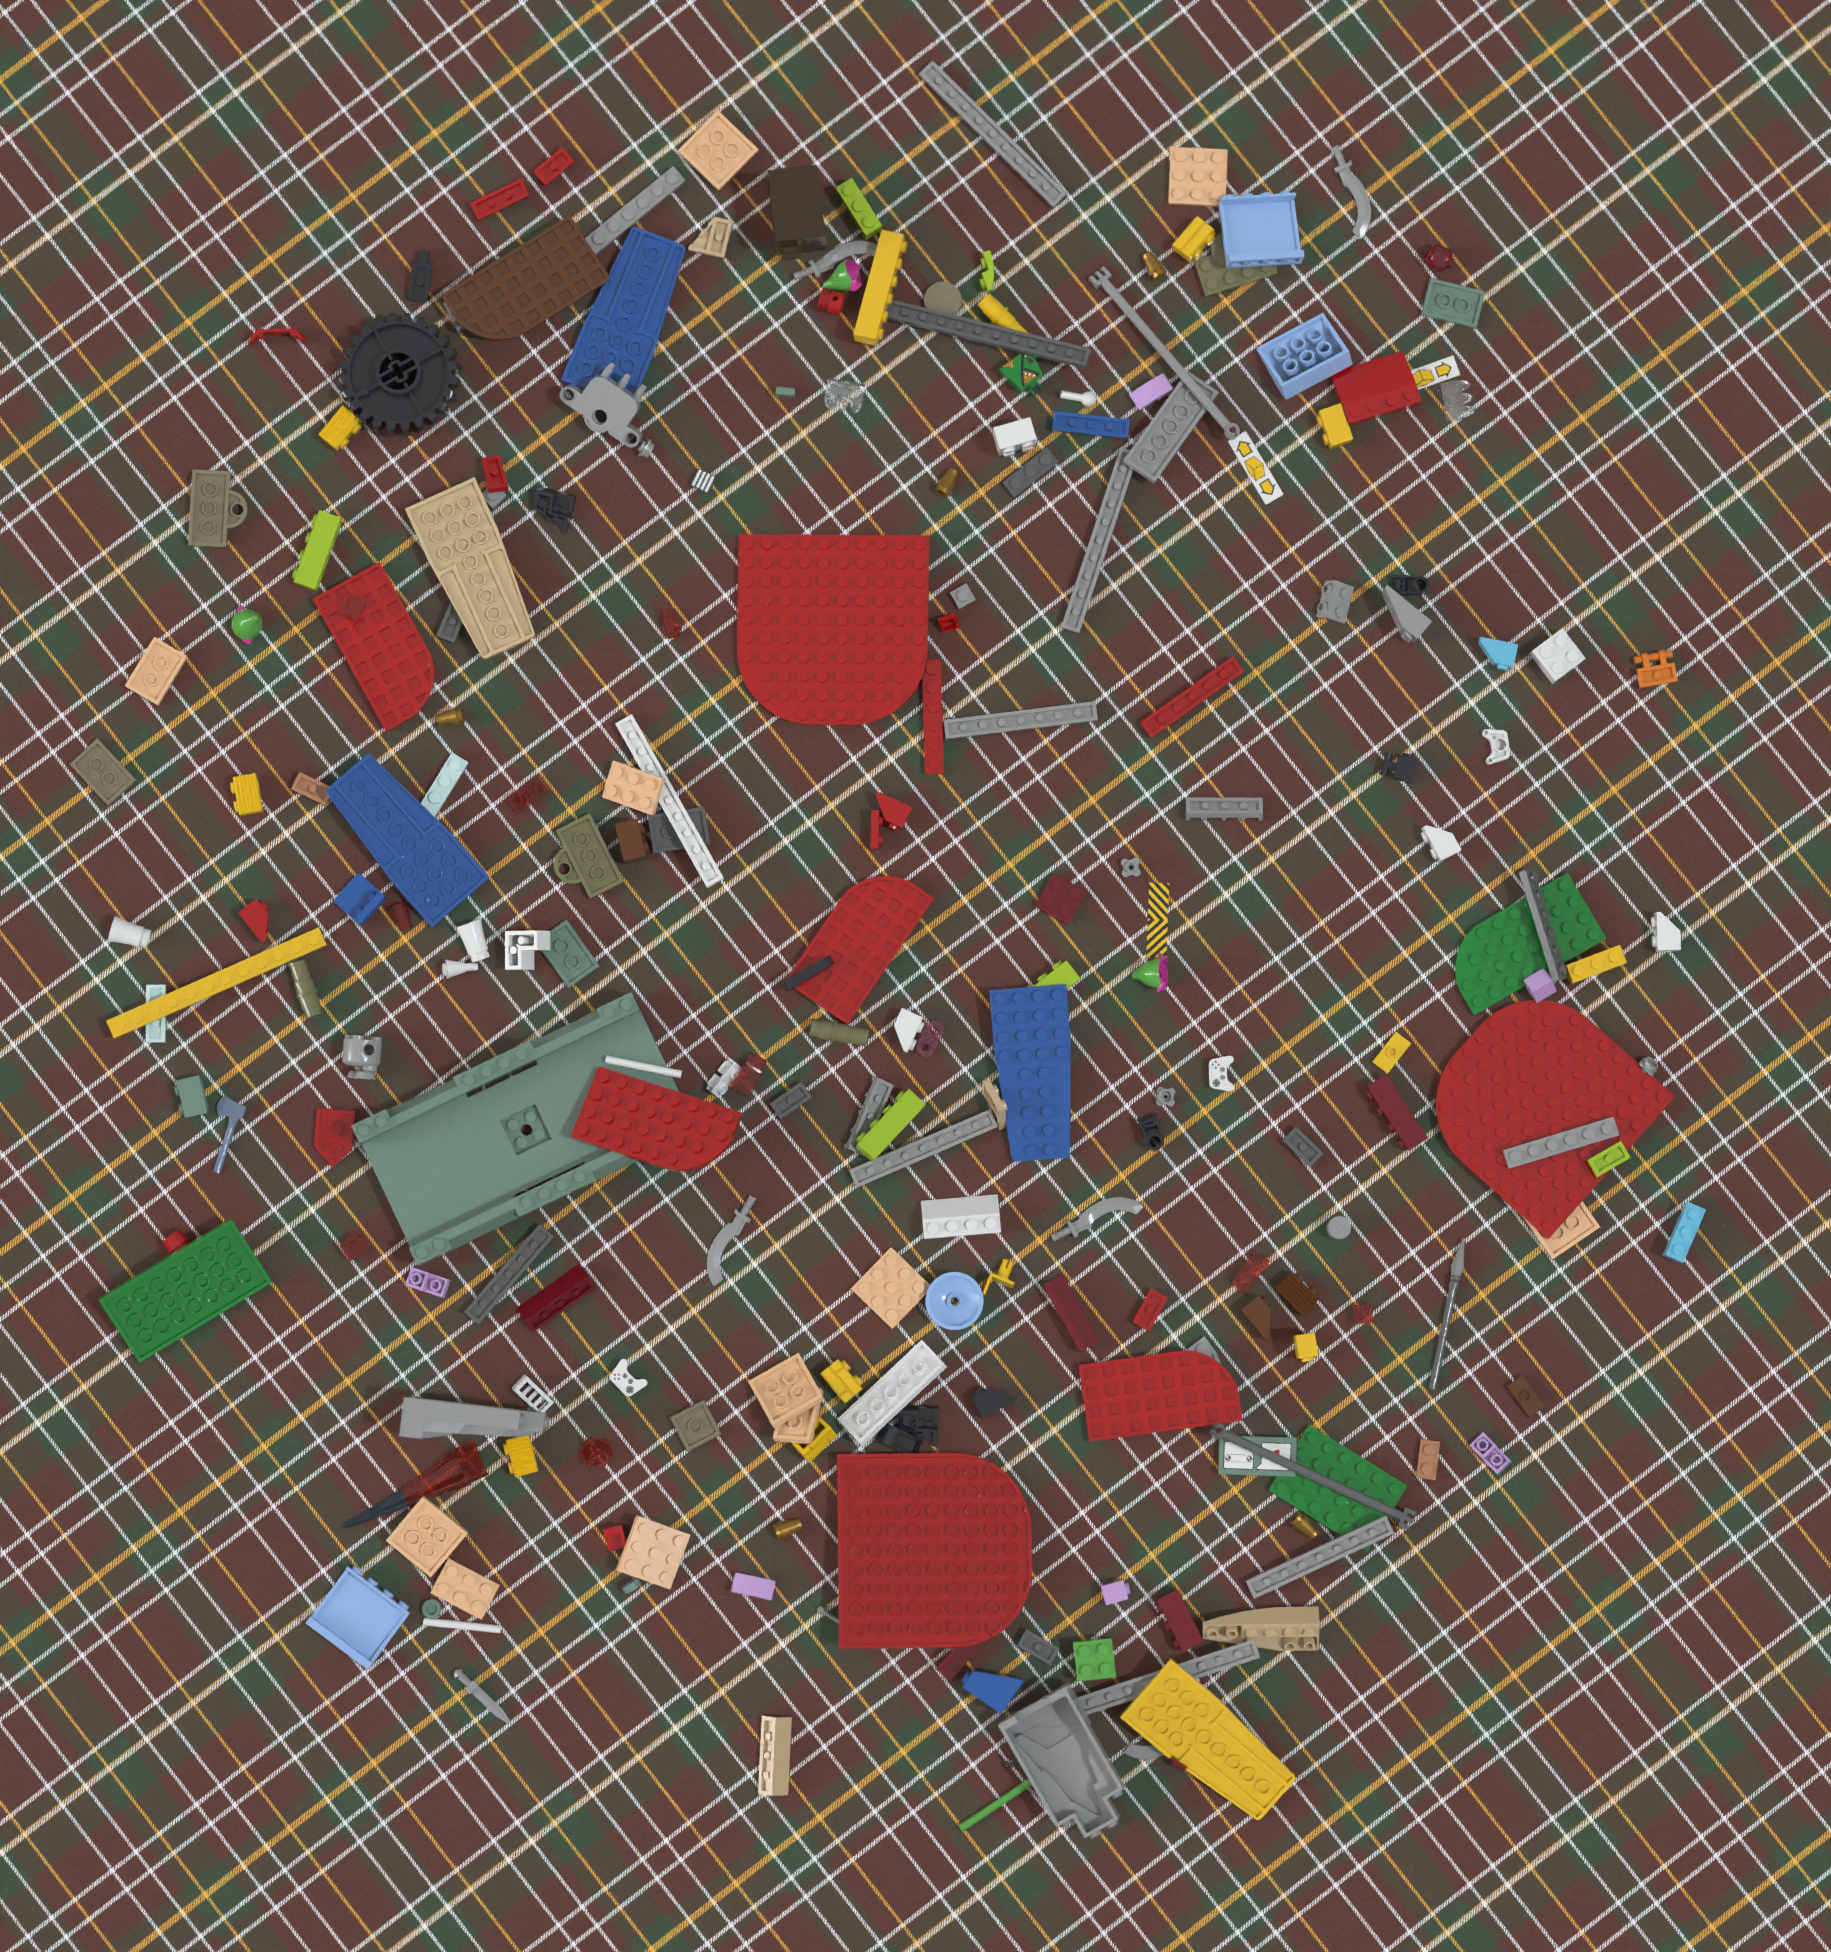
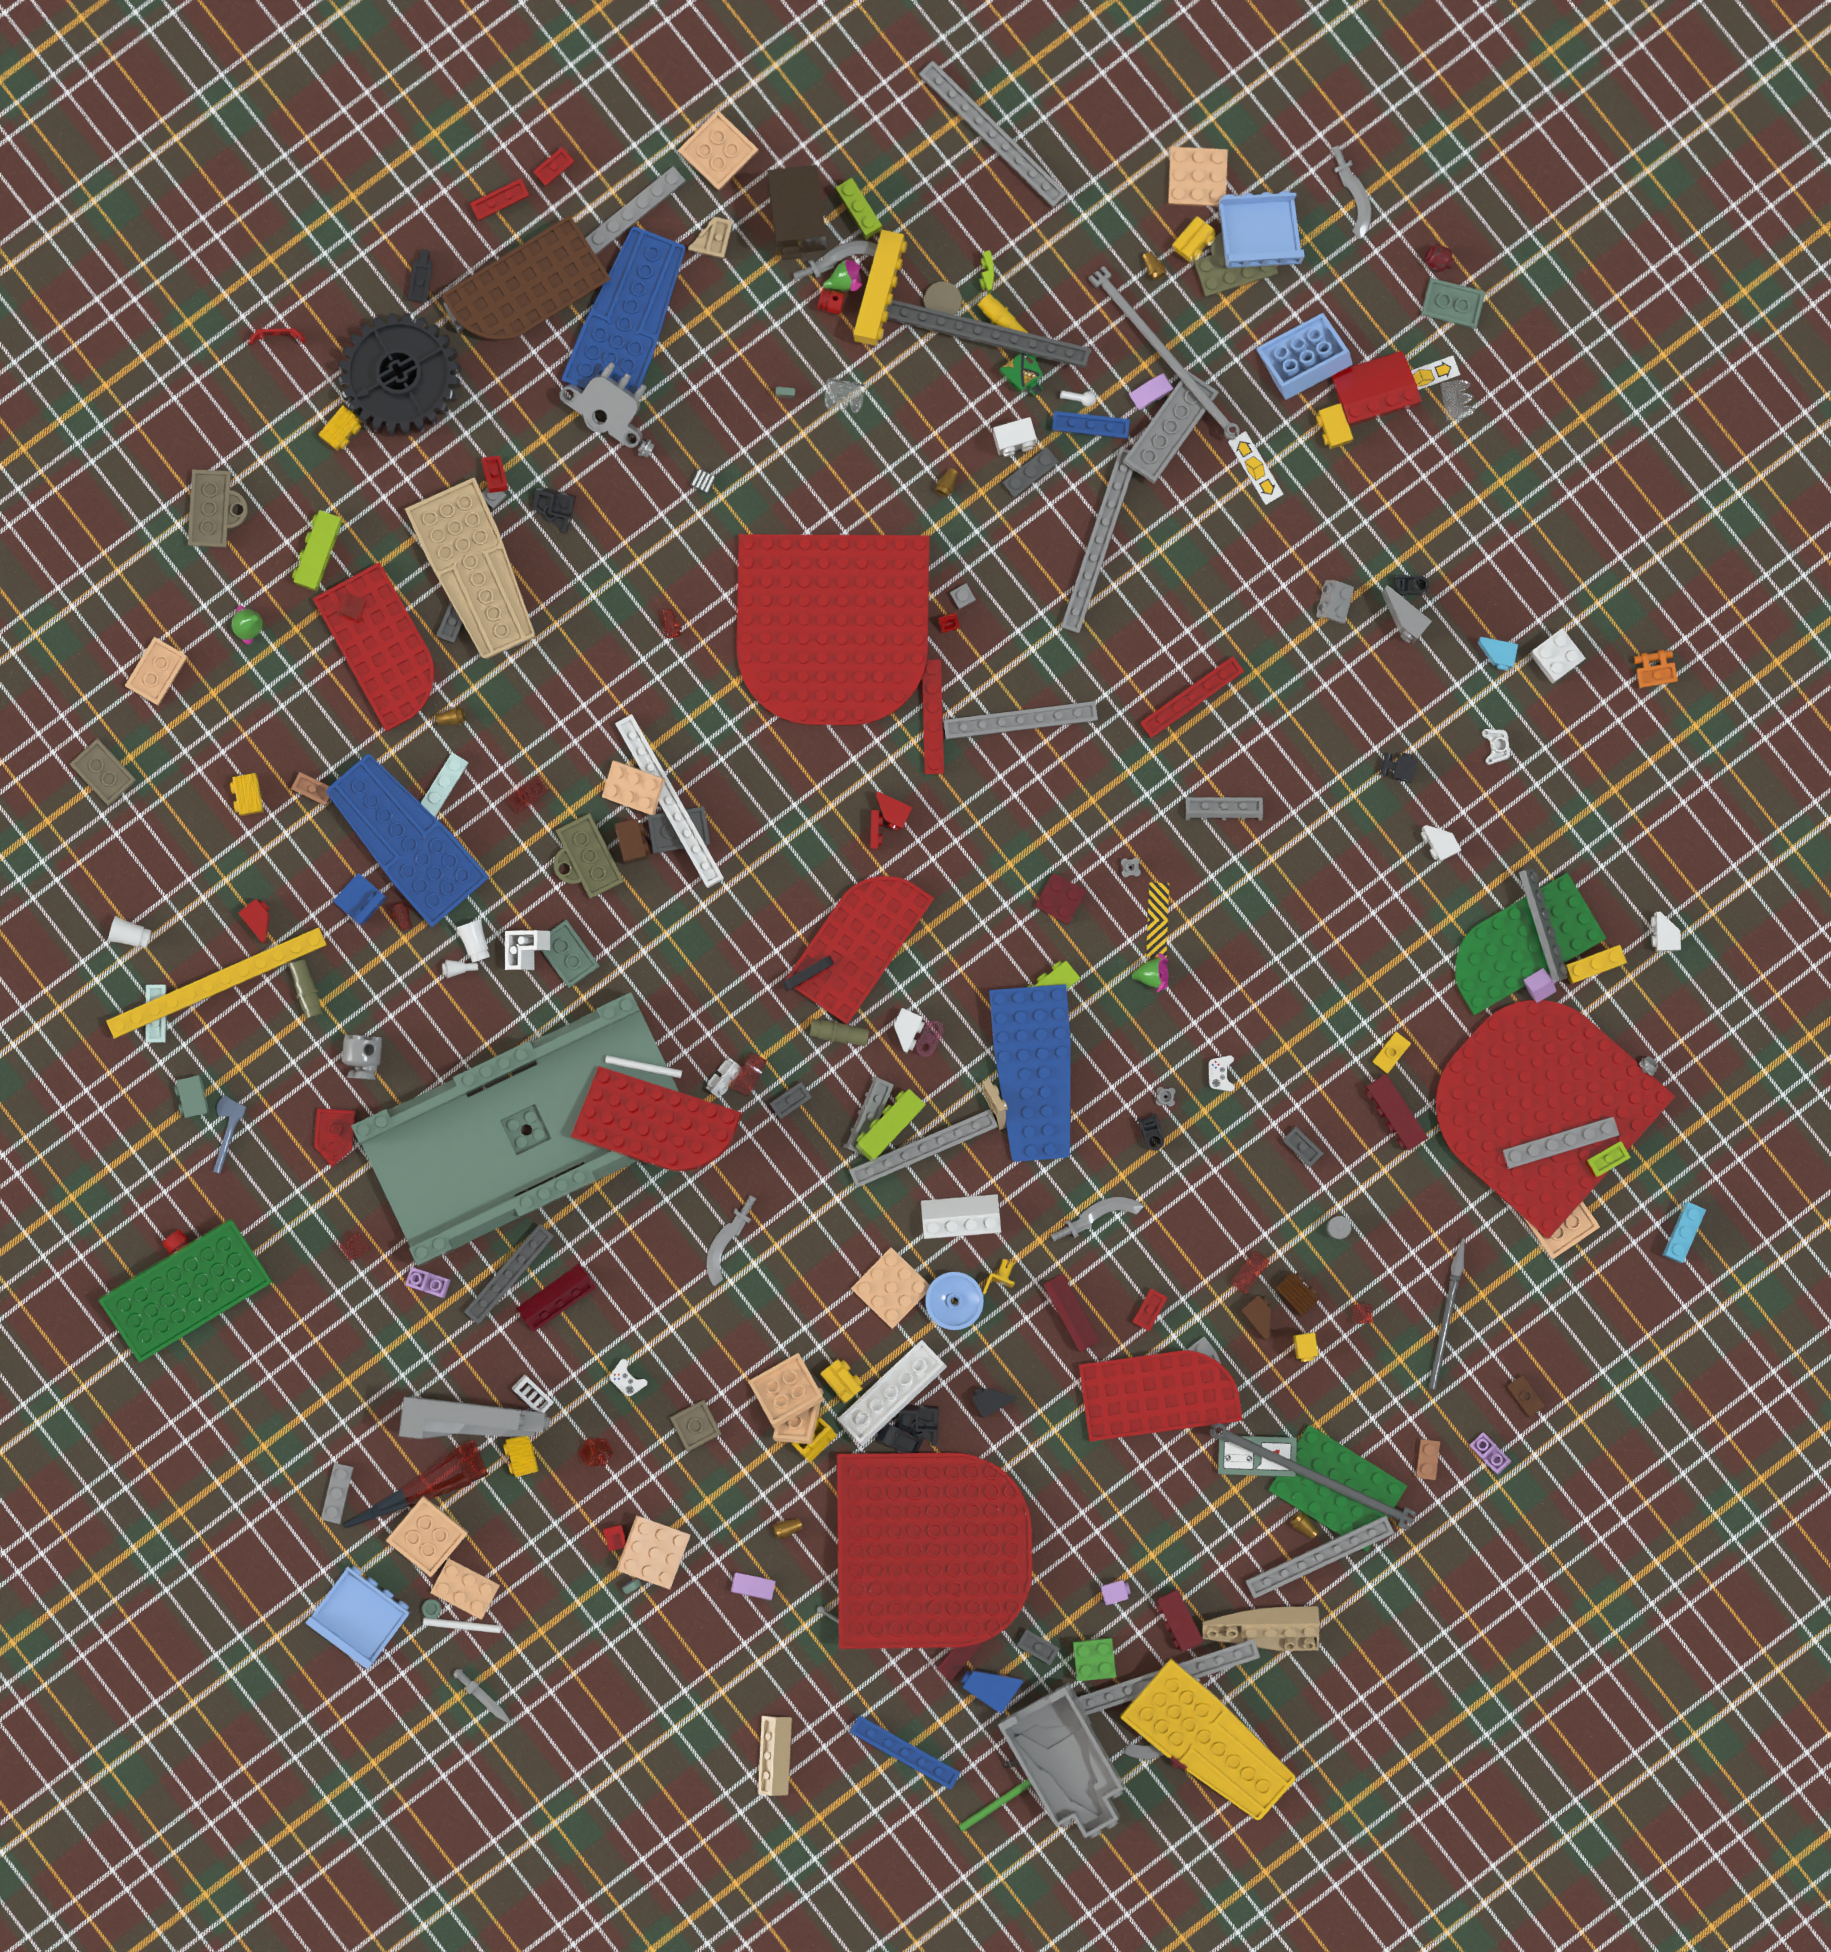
none -> light grey plate [321,1463,354,1524]
none -> blue plate [850,1715,961,1789]

